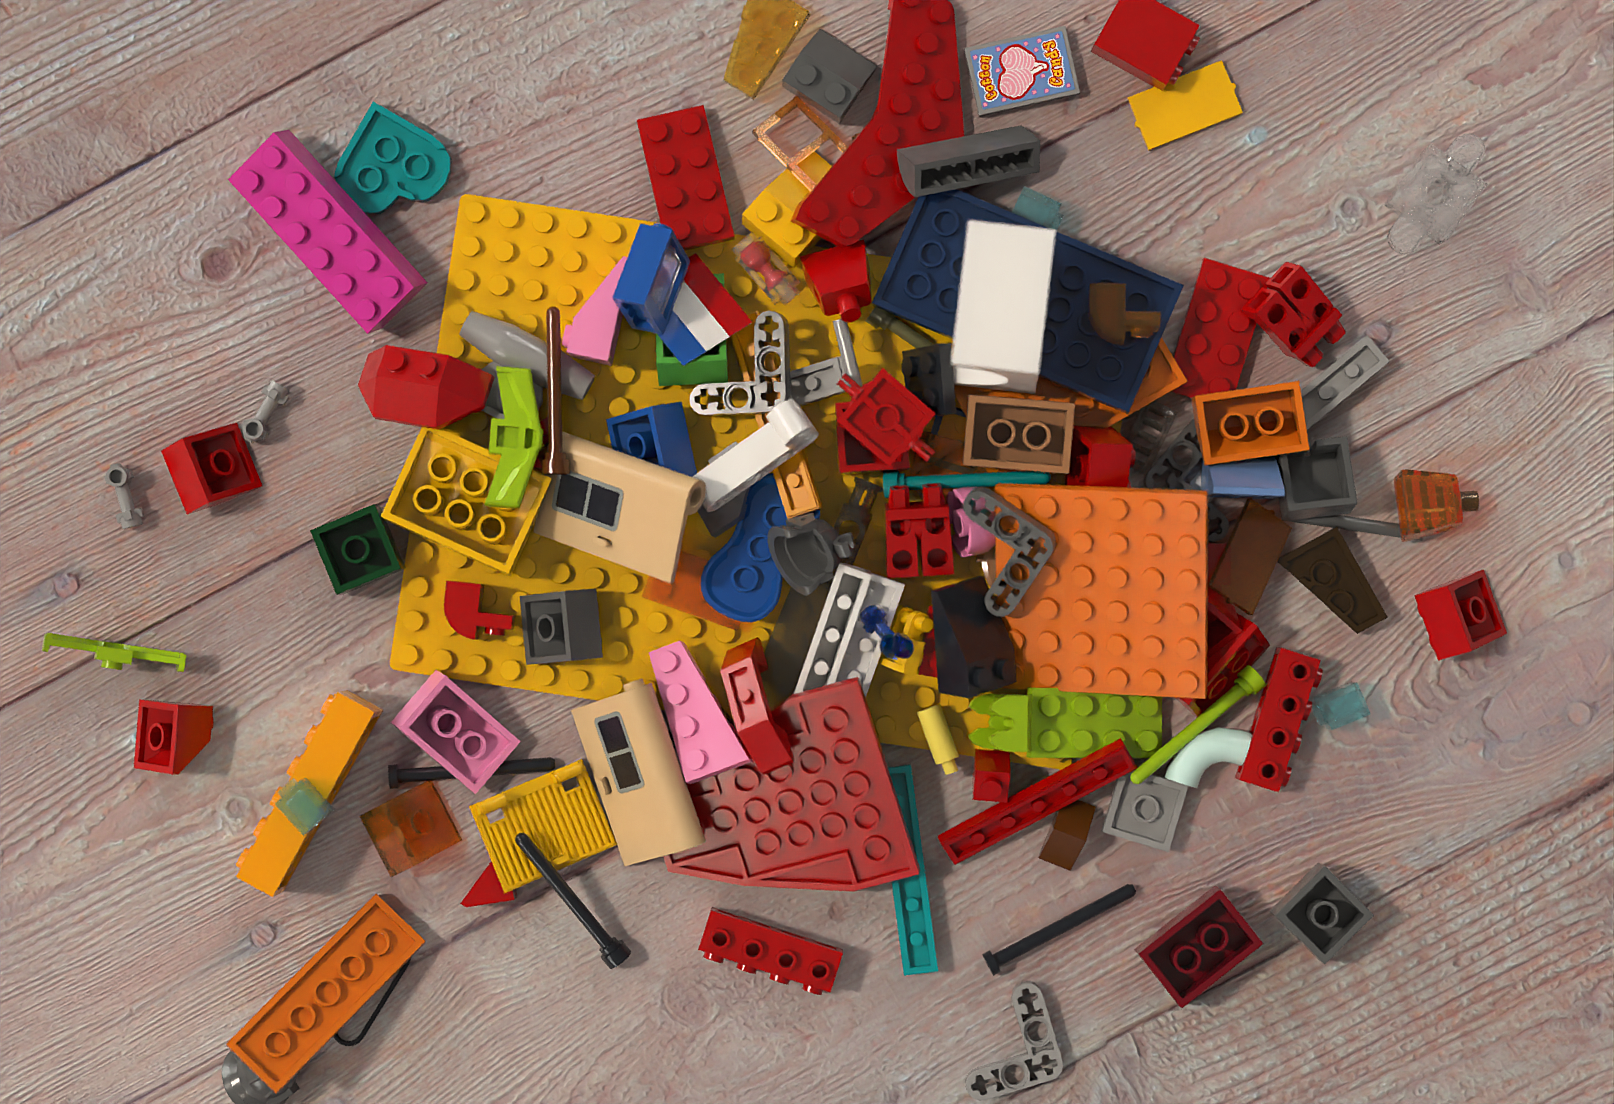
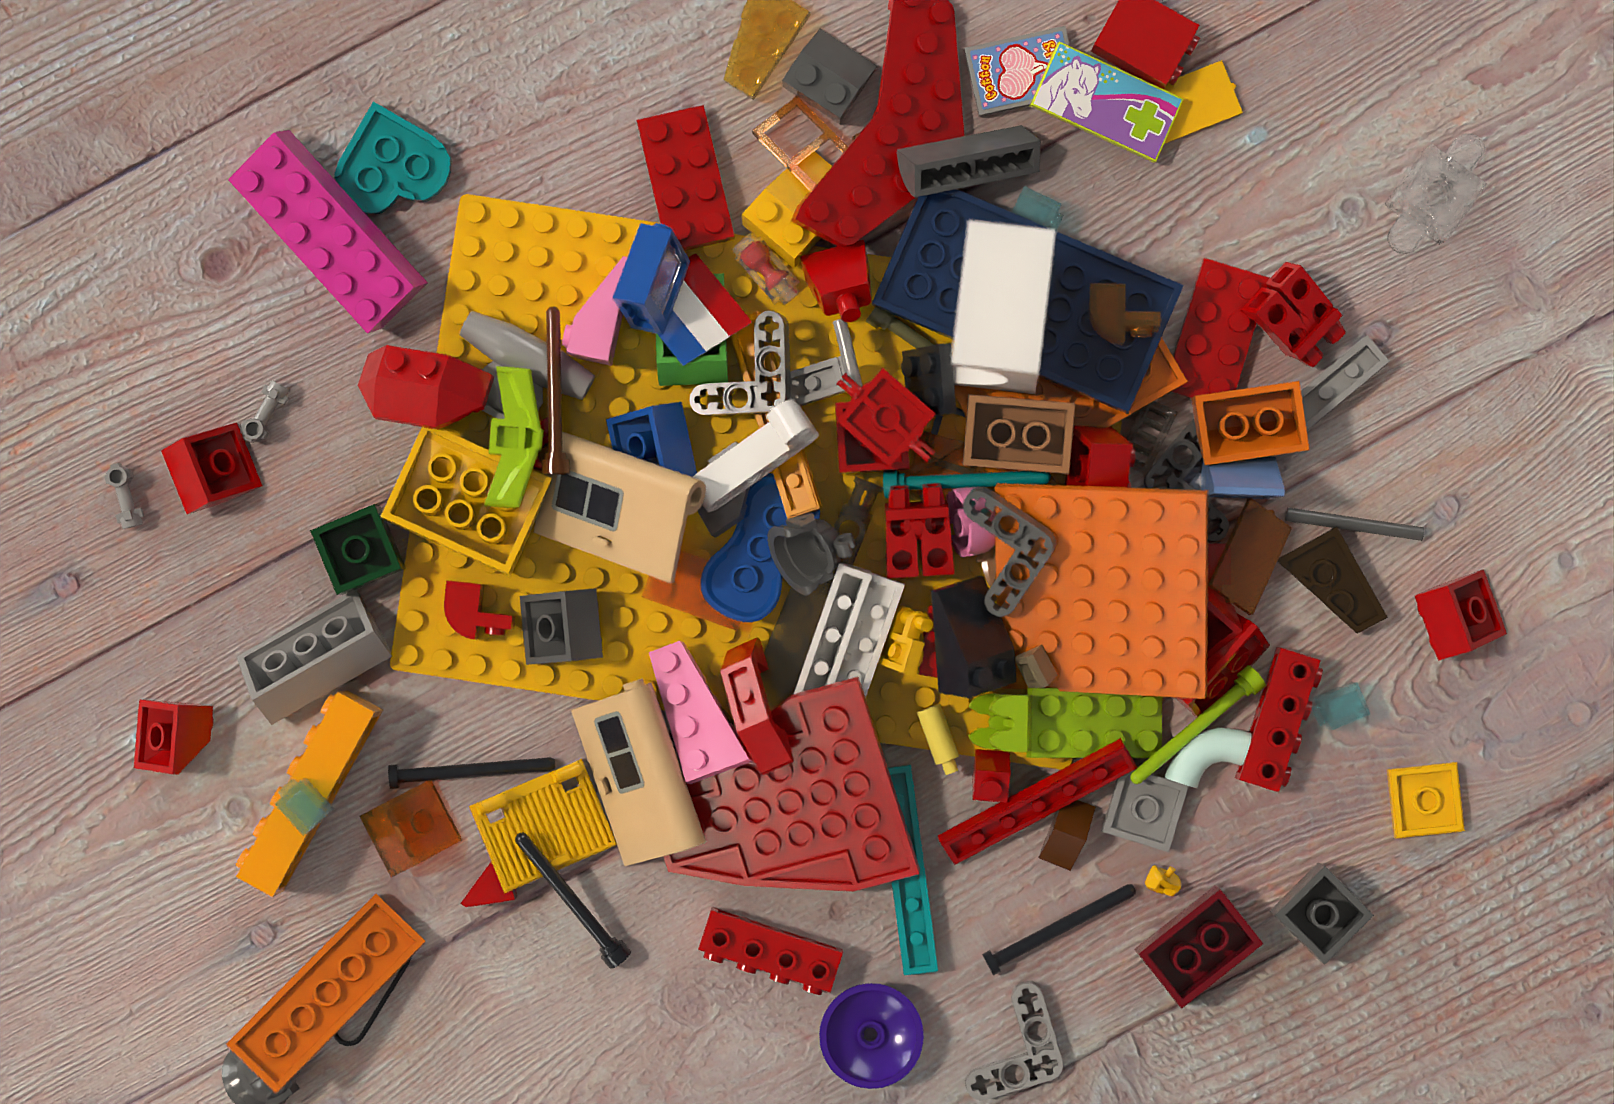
lime plate [42,633,186,672] -> none
bright pink slope [390,670,521,794] -> none
clear blue bar [860,605,914,660] -> none
dark grey piece [1272,436,1358,521] -> none
clear orange torso [1393,469,1479,542] -> none
none -> light grey slope [236,589,392,725]
none -> dark purple dish [819,983,924,1089]
none -> dark tan slope [1015,645,1058,688]
none -> tile [1029,41,1184,163]
none -> yellow piece [1145,865,1181,897]
none -> yellow tile [1386,762,1465,838]

